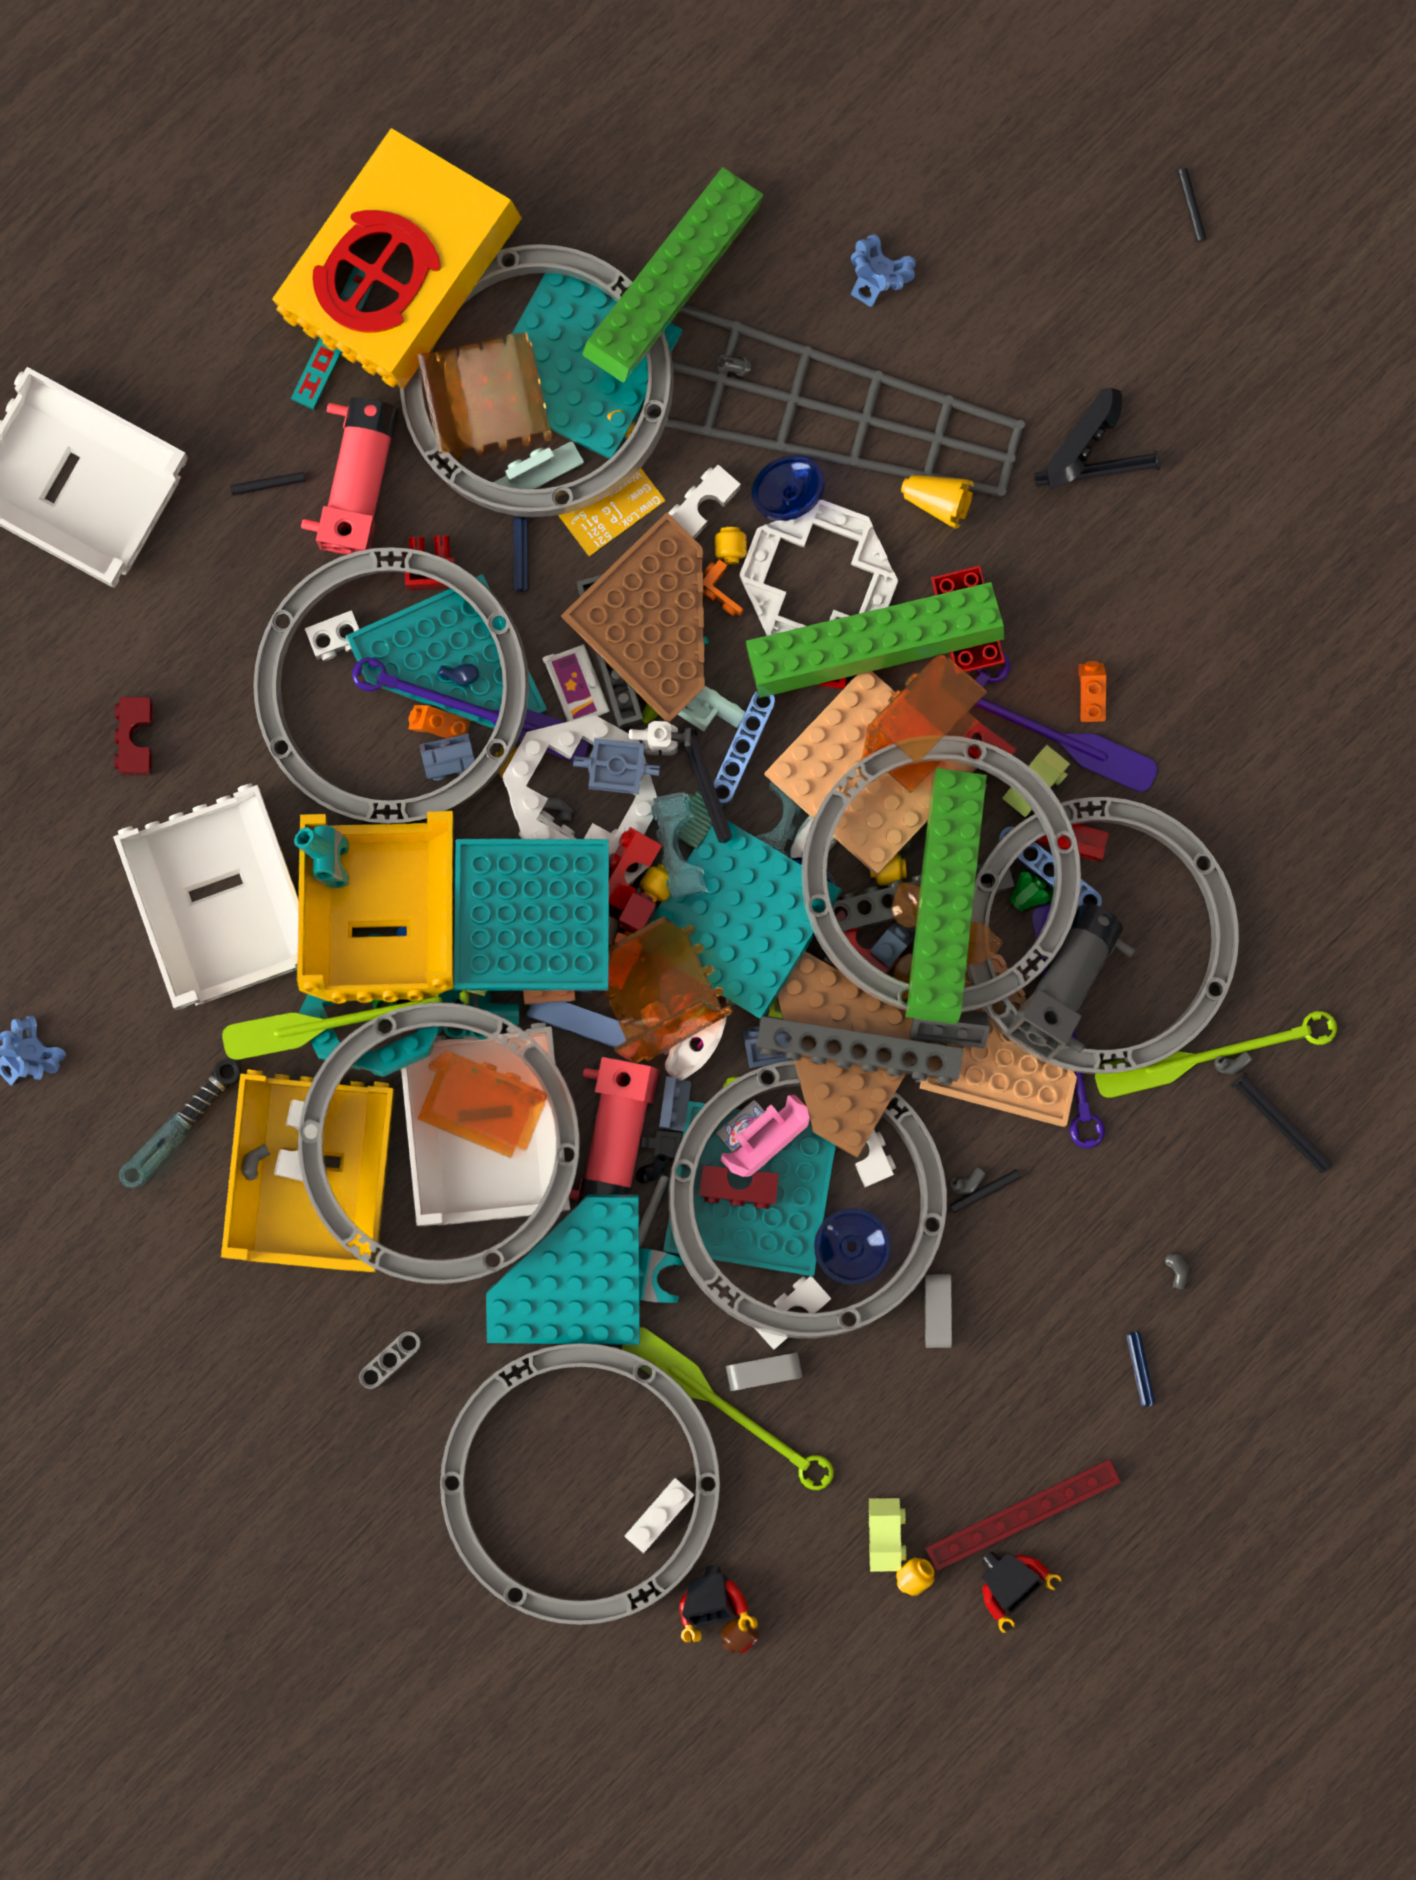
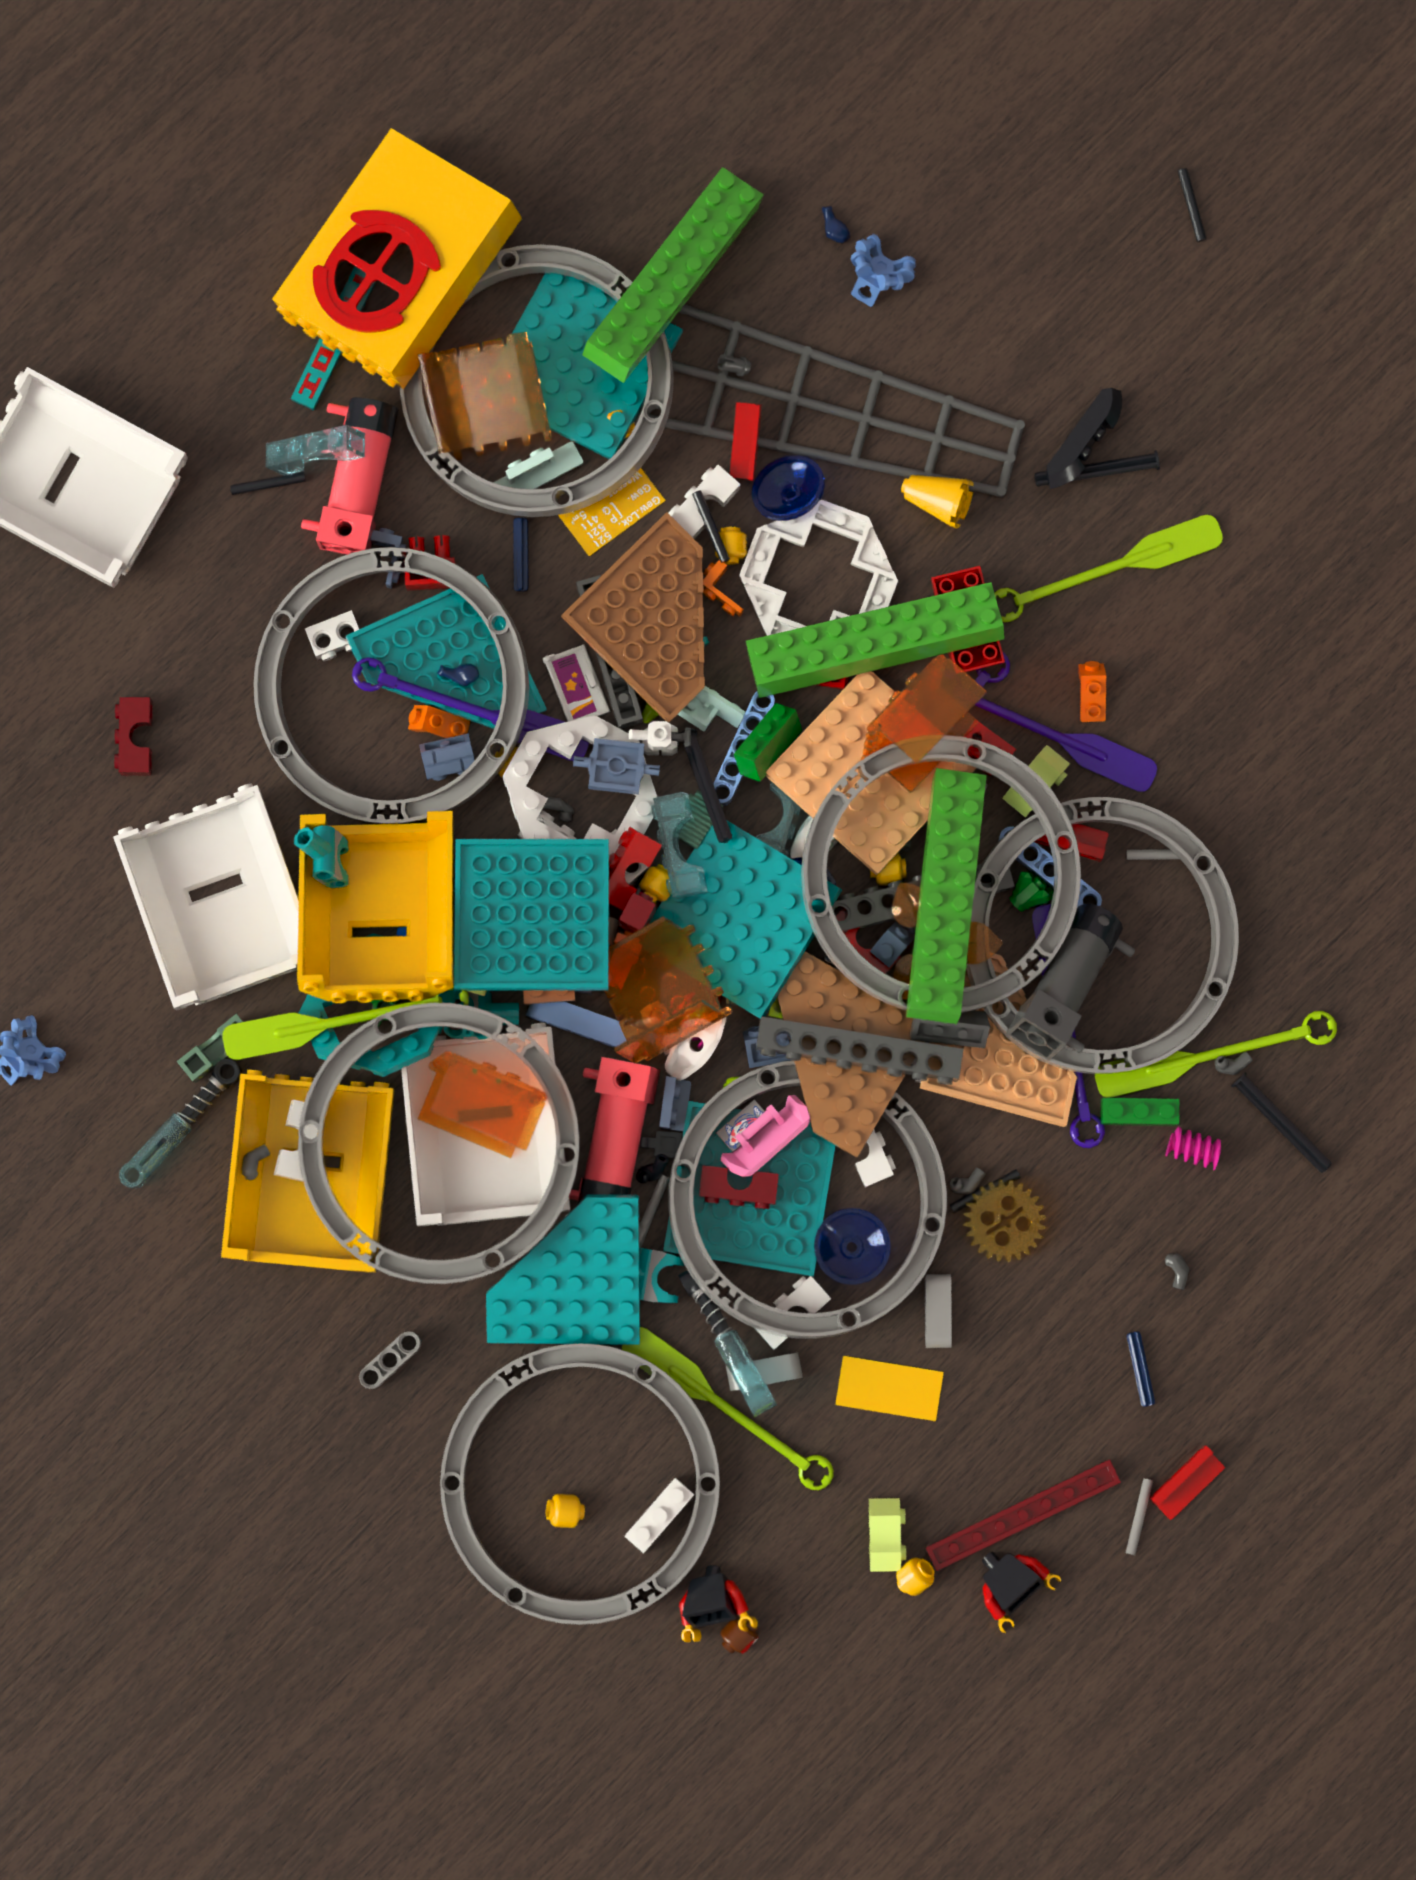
none -> sand green arch [177,1014,243,1083]
none -> clear light blue arch [266,425,365,475]
none -> sand blue bracket [371,528,407,589]
none -> yellow head [546,1494,585,1528]
none -> clear light blue piece [678,1270,777,1417]
none -> black bar [692,490,730,563]
none -> red panel [730,402,762,480]
none -> green brick [734,703,802,782]
none -> dark blue animal [822,206,850,243]
none -> yellow piece [835,1356,944,1421]
none -> clear yellow gear [963,1180,1046,1262]
none -> lime piece [994,515,1223,622]
none -> green brick [1100,1098,1179,1126]
none -> light grey bar [1125,1478,1153,1555]
none -> light grey bar [1126,849,1203,860]
none -> red panel [1149,1445,1225,1520]
none -> dark pink piece [1165,1127,1221,1170]

